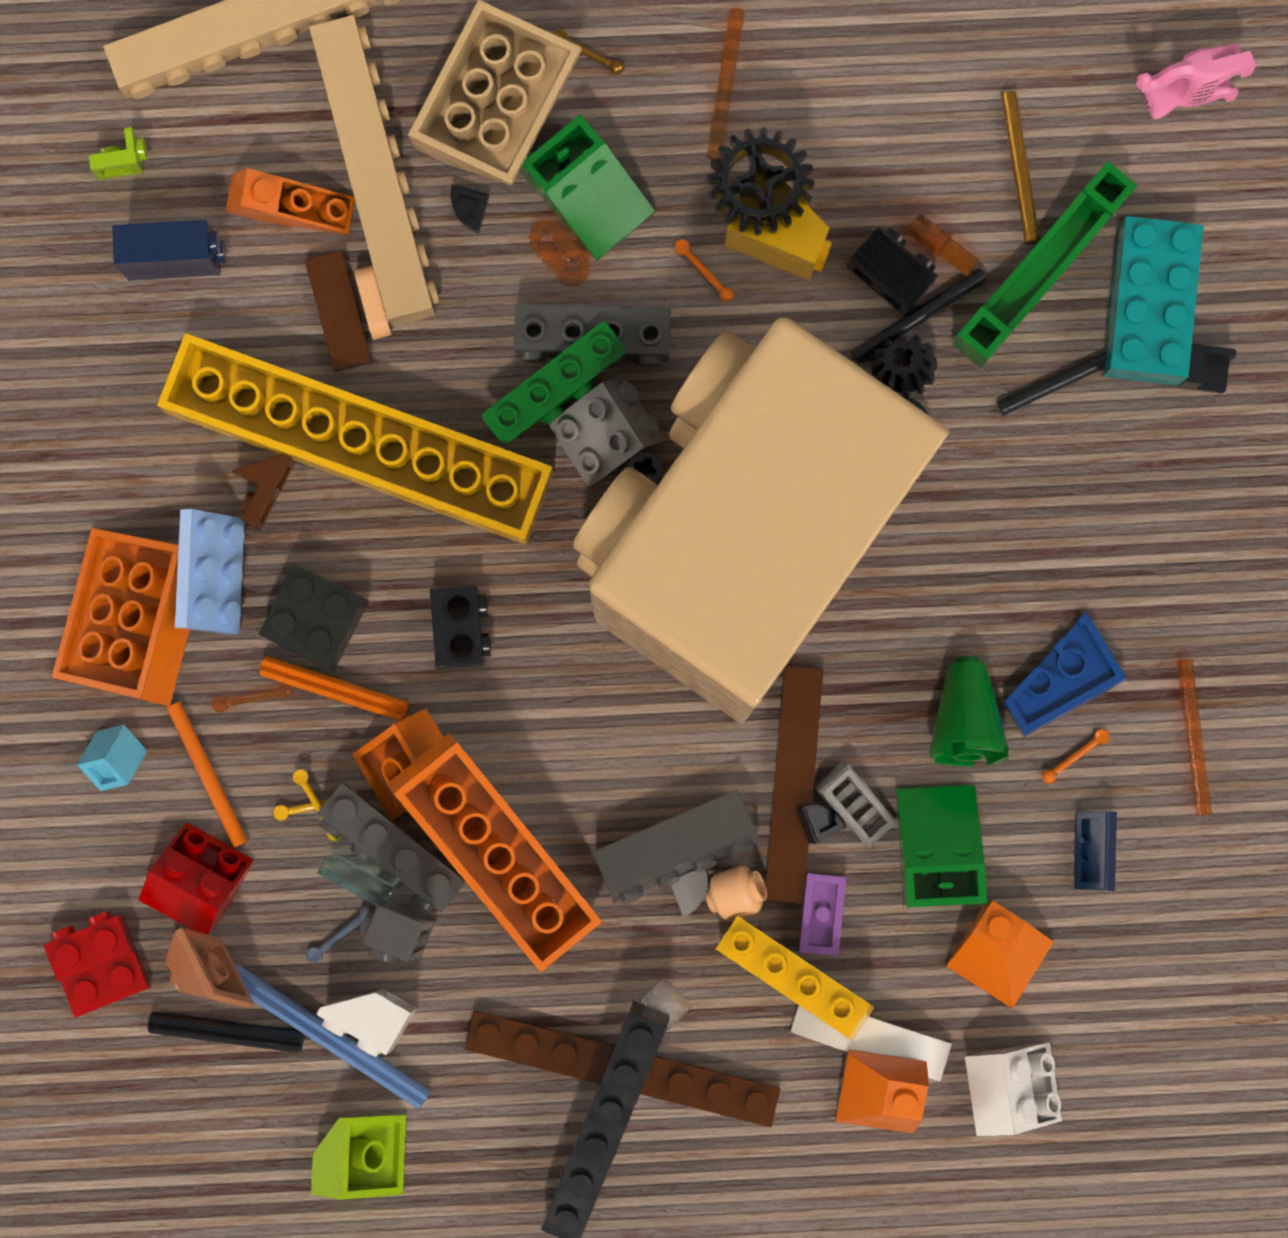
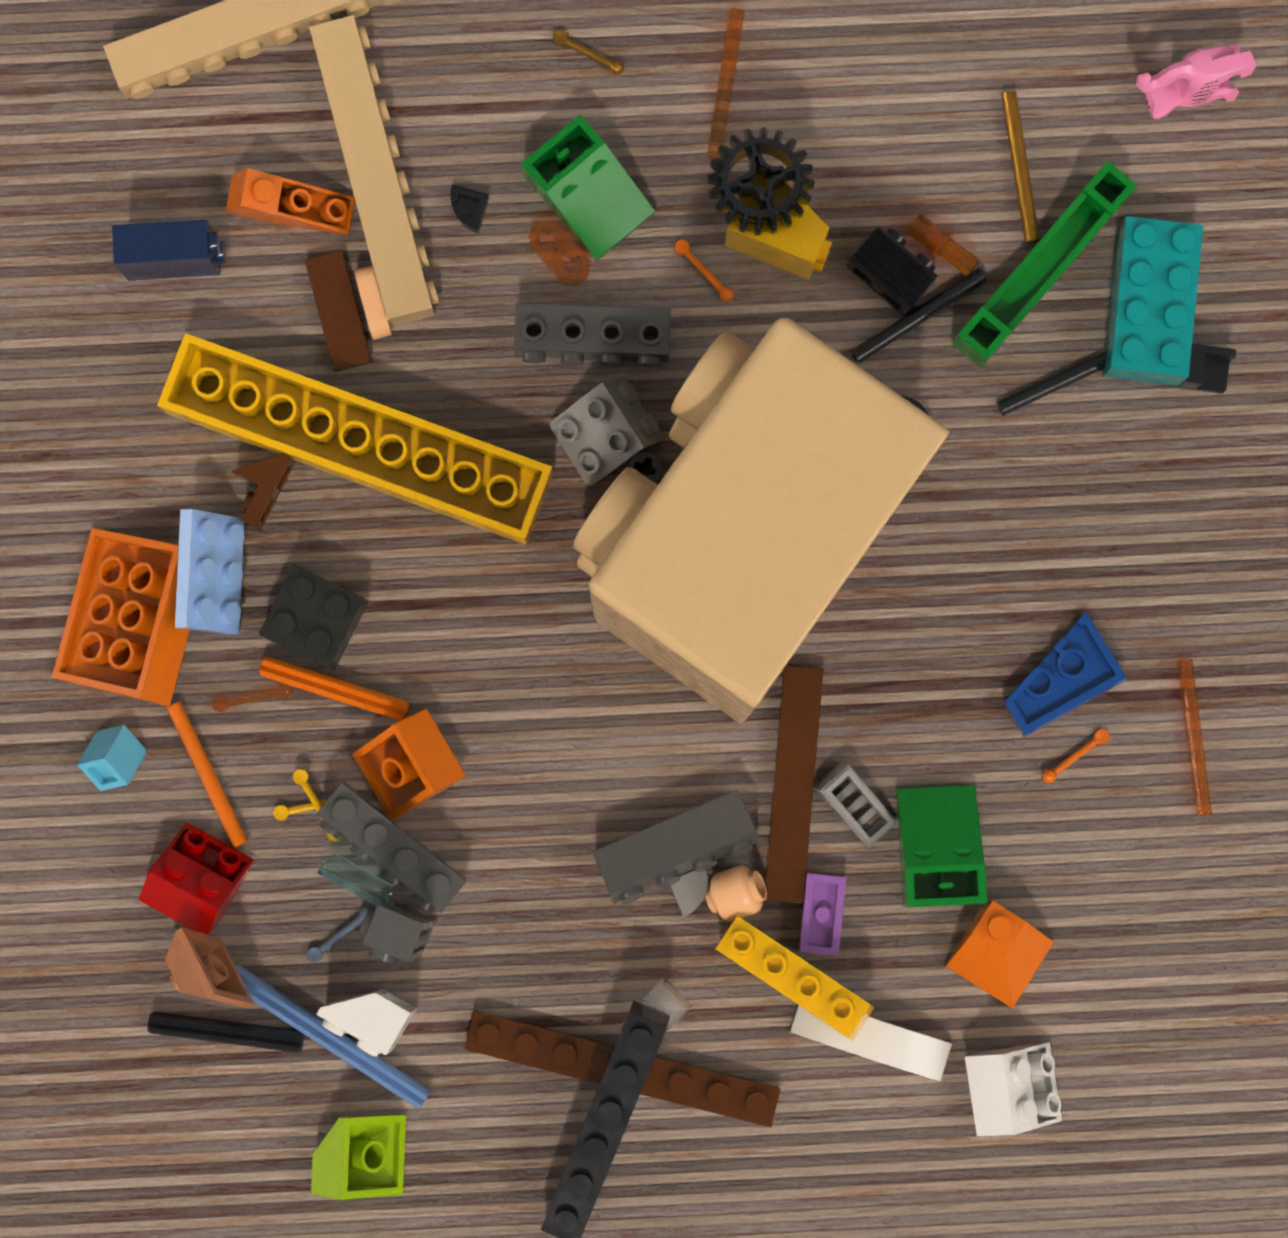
red plate [43,911,151,1018] -> none
lime bracket [88,127,148,181] -> none
orange brick [387,733,602,973] -> none
tan slope [408,0,582,186] -> none
black brick [429,585,491,670] -> none
green bracket [482,321,626,445] -> none
black tile [796,804,847,844] -> none
orange slope [835,1050,929,1134] -> none
black gear [871,333,938,400] -> none
green cone [929,656,1009,767] -> none
dark blue plate [1074,811,1117,891] -> none

